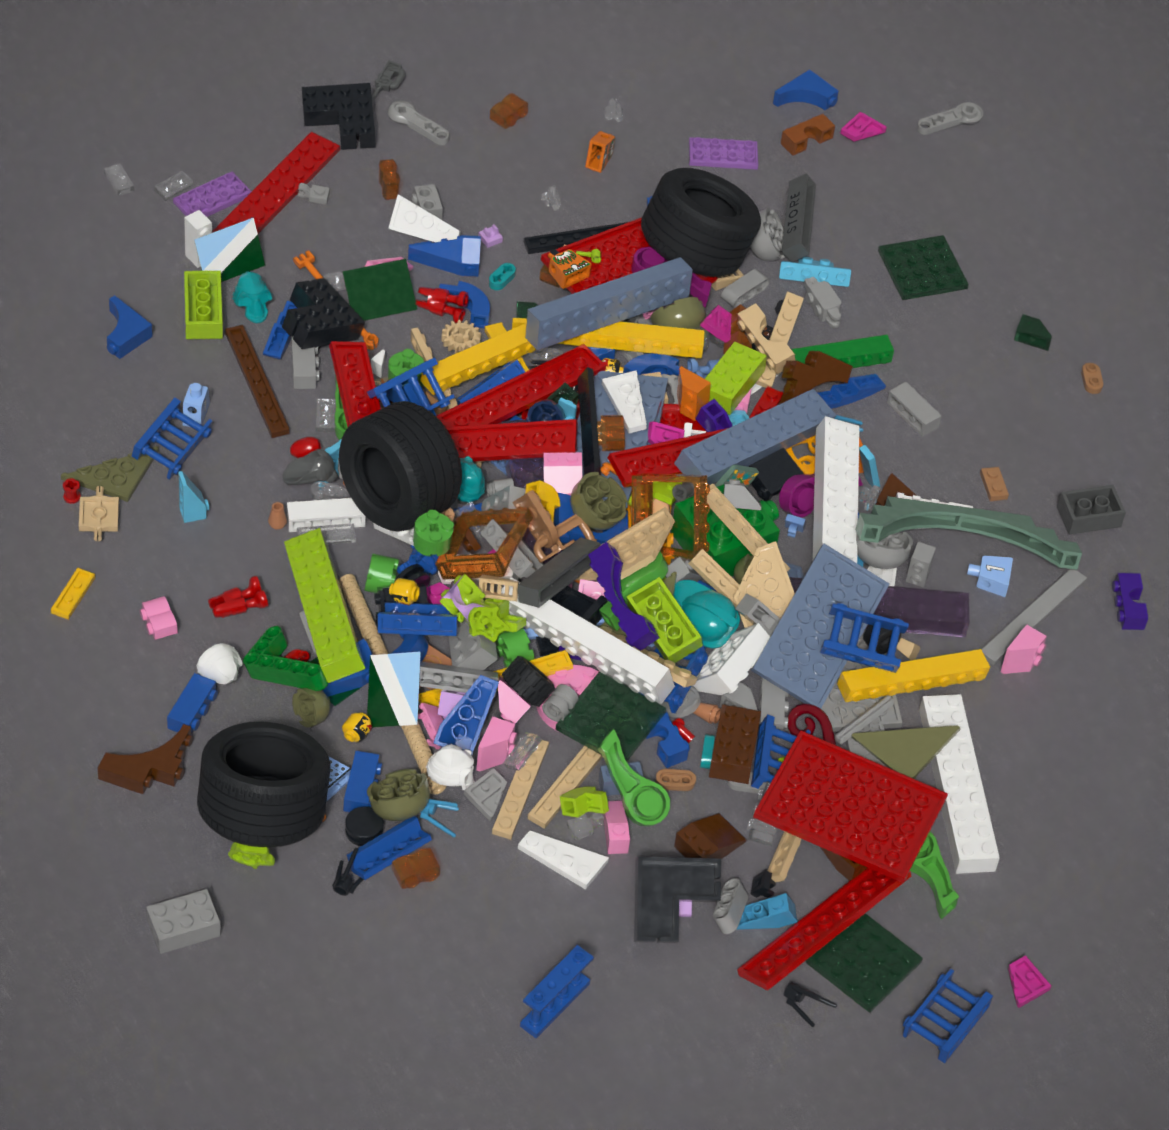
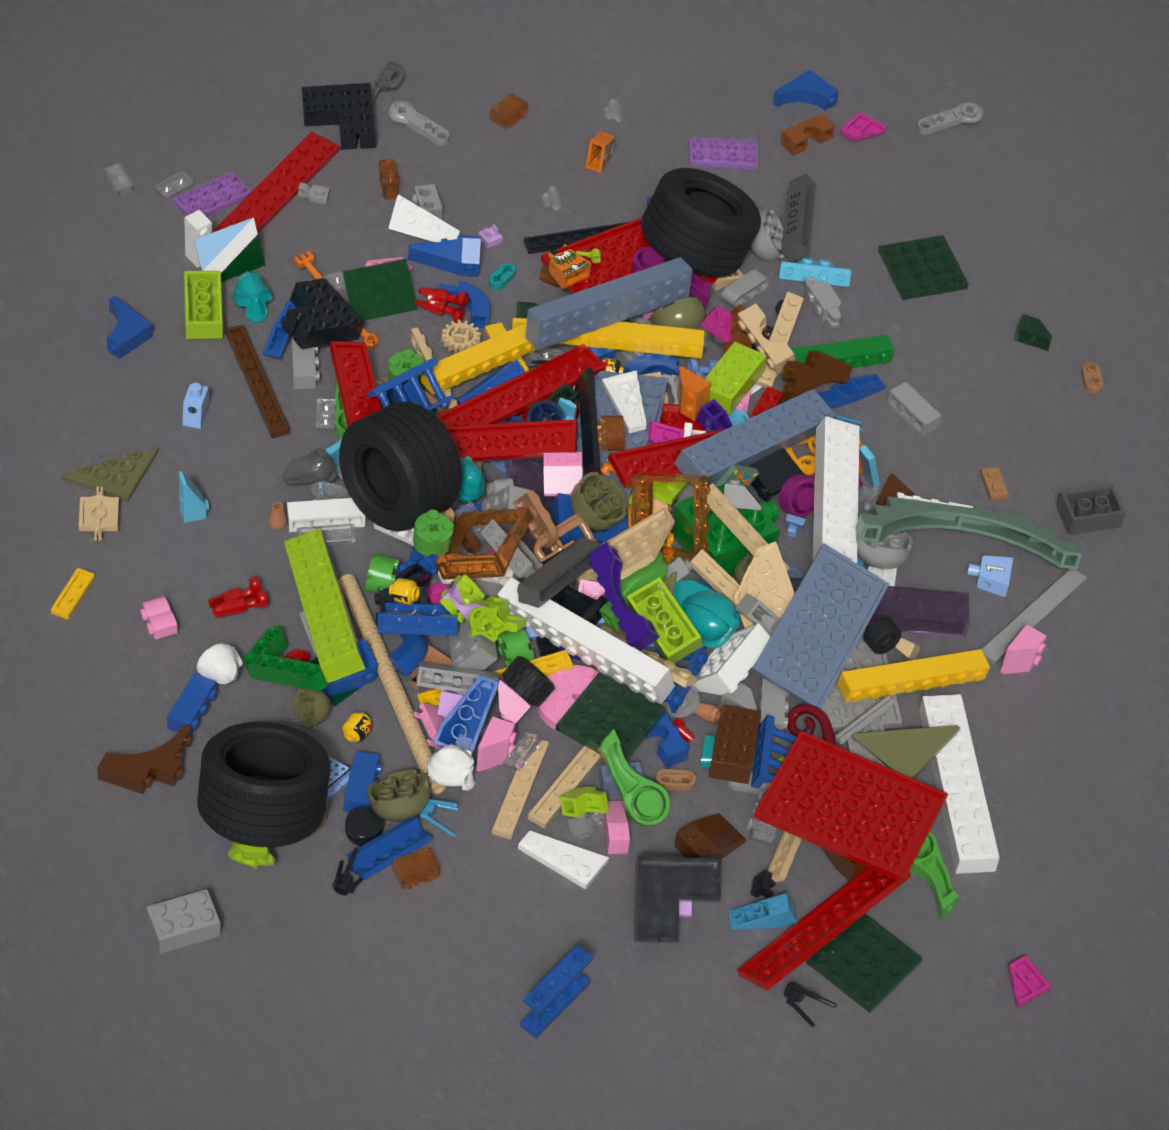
red bush [63,478,81,504] -> none
blue fence [132,397,212,480] -> none
red animal [290,437,321,458] -> none
sticker [367,652,421,727] -> none
white slope [371,350,385,378] -> none
light grey wing [463,768,507,821] -> none
tan slope [479,575,519,602] -> none
yellow brick [525,480,560,522] -> none
light grey wheel [542,684,579,722] -> none
dark grey bush [672,480,697,501] -> none
light grey beam [713,878,749,934] -> none
blue fence [820,603,909,673] -> none
blue fence [902,969,993,1063] -> none
light grey brick [906,542,936,588] -> none
dark purple arch [1112,573,1148,630] -> none

